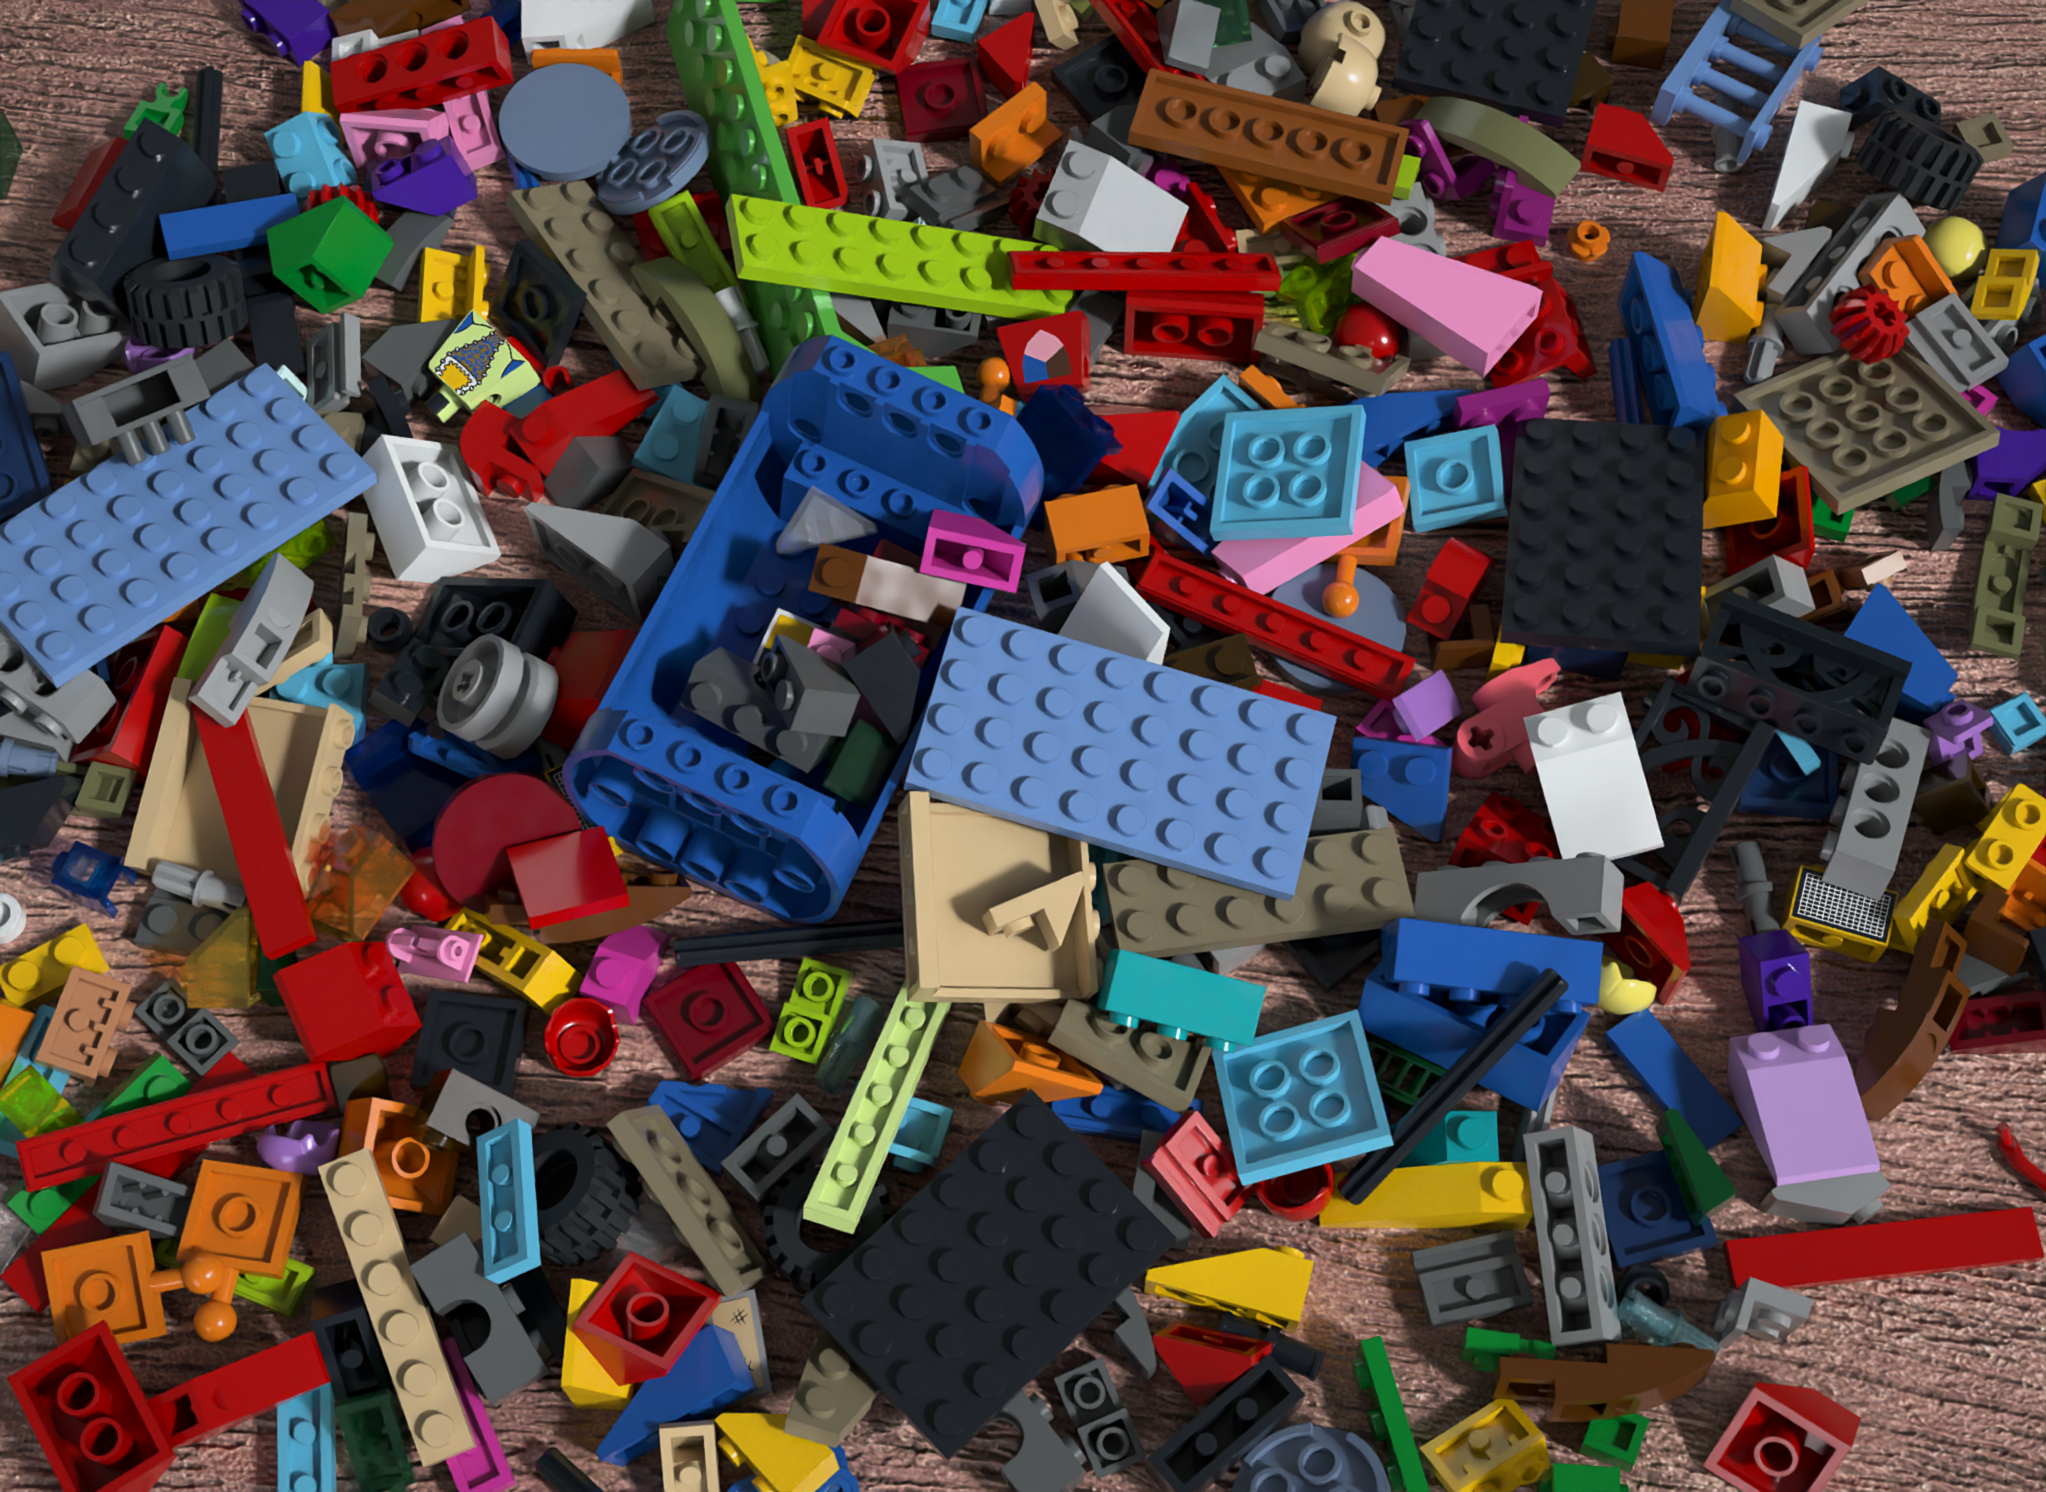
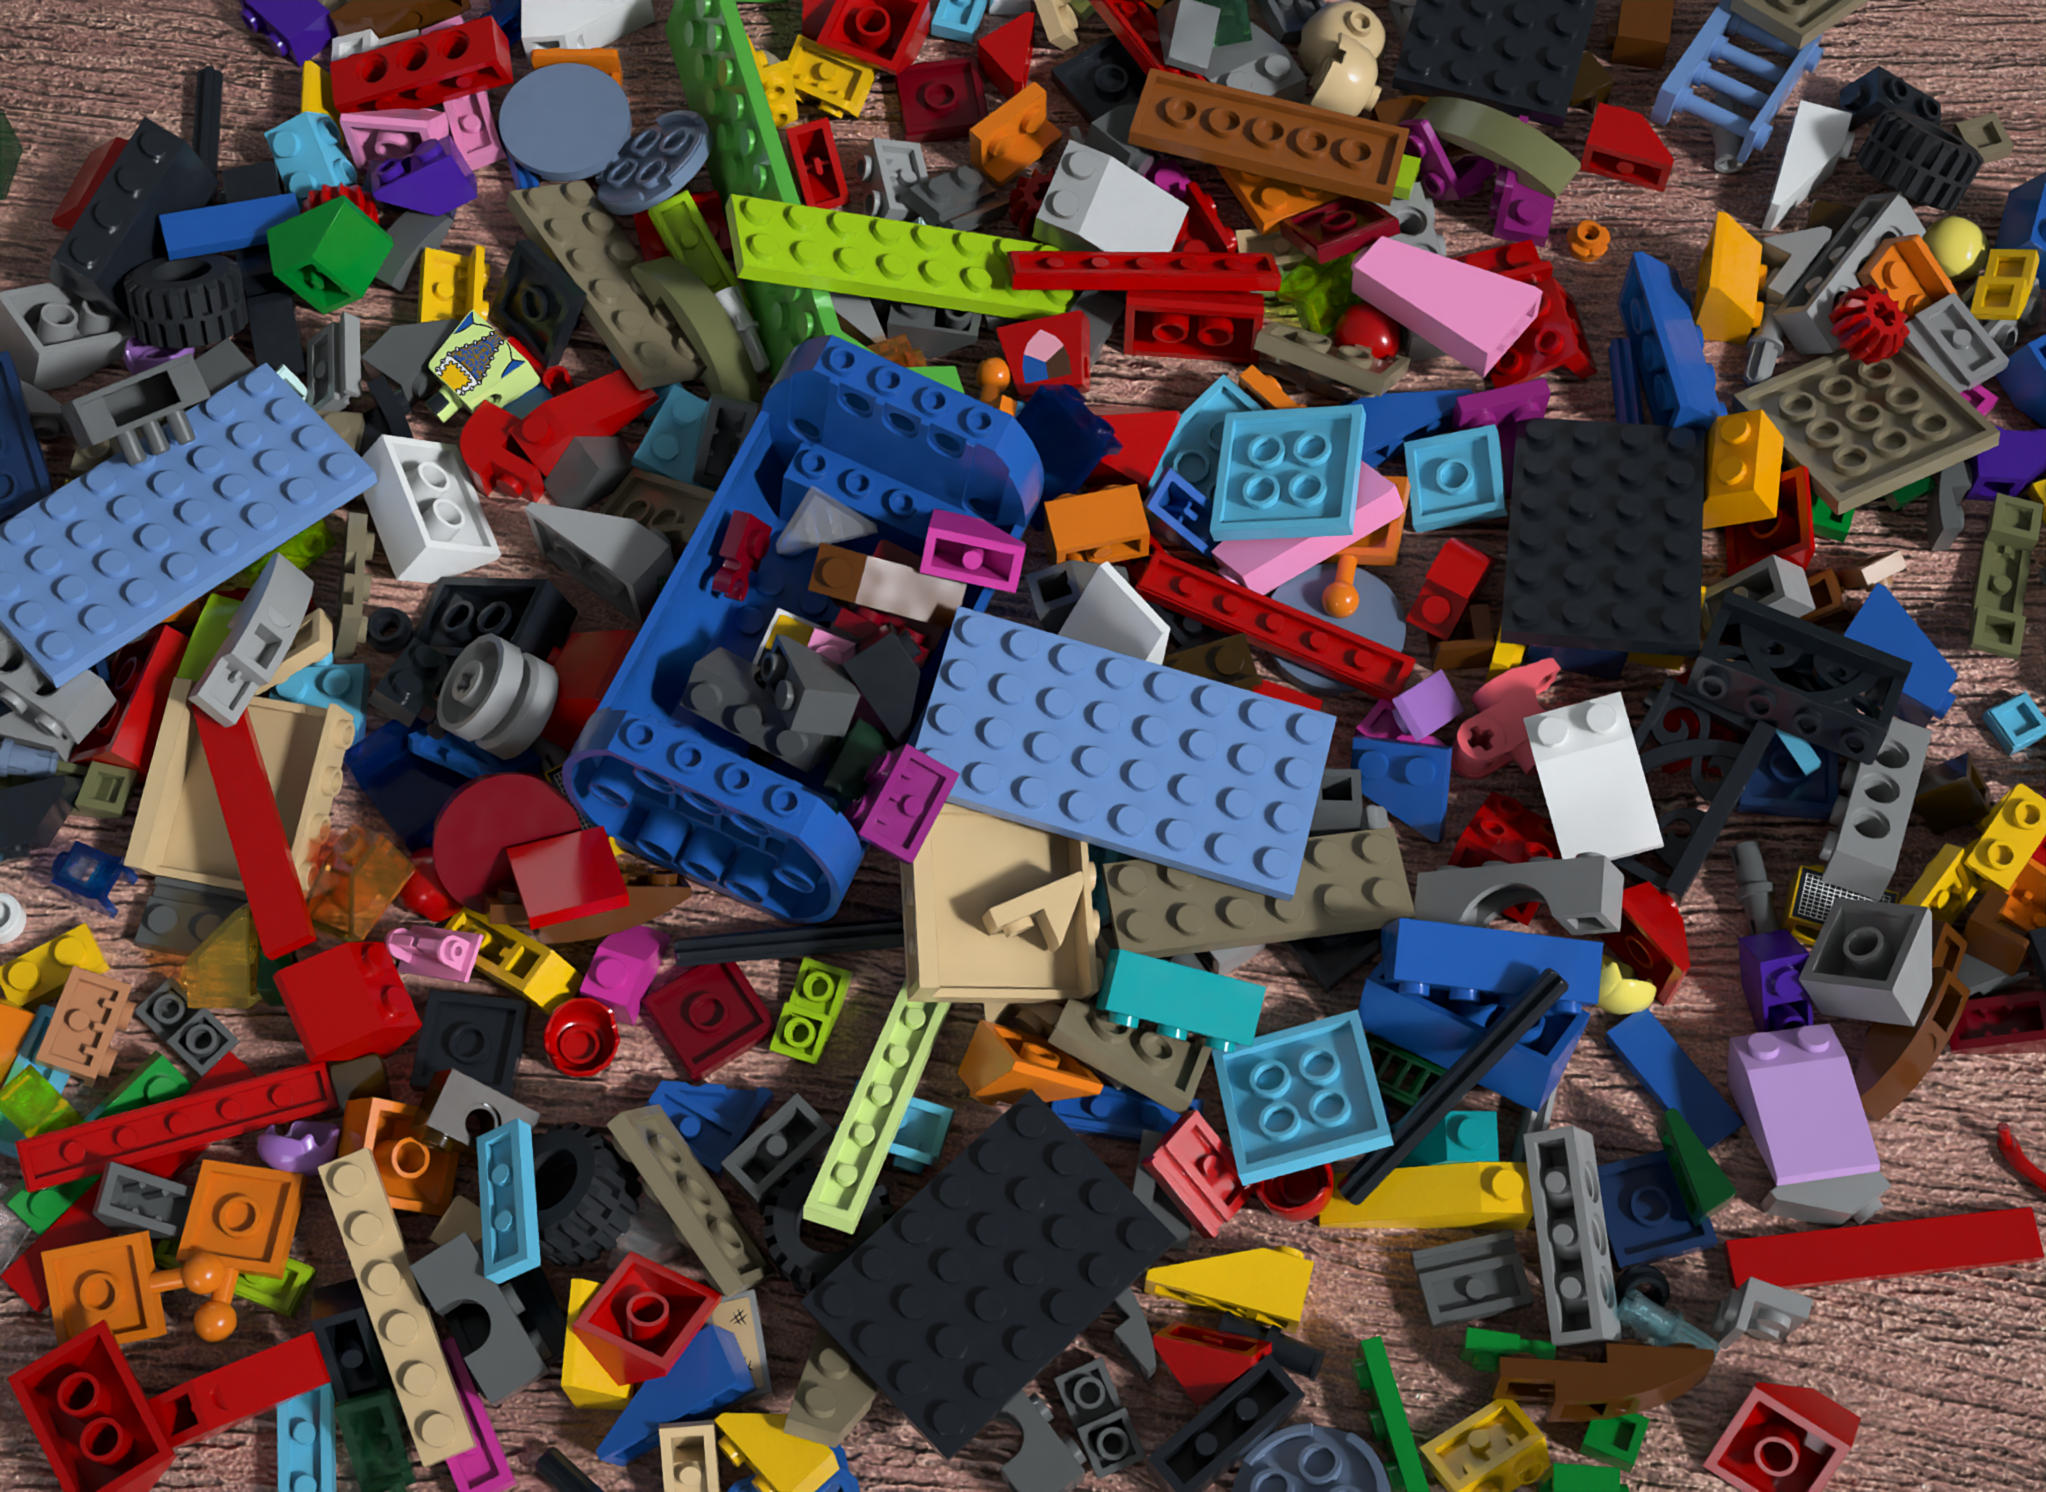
green plate [123,82,190,140] -> none
light grey axle [151,860,250,919] -> none
clear light blue axle [814,996,885,1094] -> none
medium lavender bracket [1923,699,1994,767] -> none
none -> dark red plate [712,509,772,602]
none -> magenta bracket [843,744,960,865]
none -> light grey slope [1799,898,1932,1027]

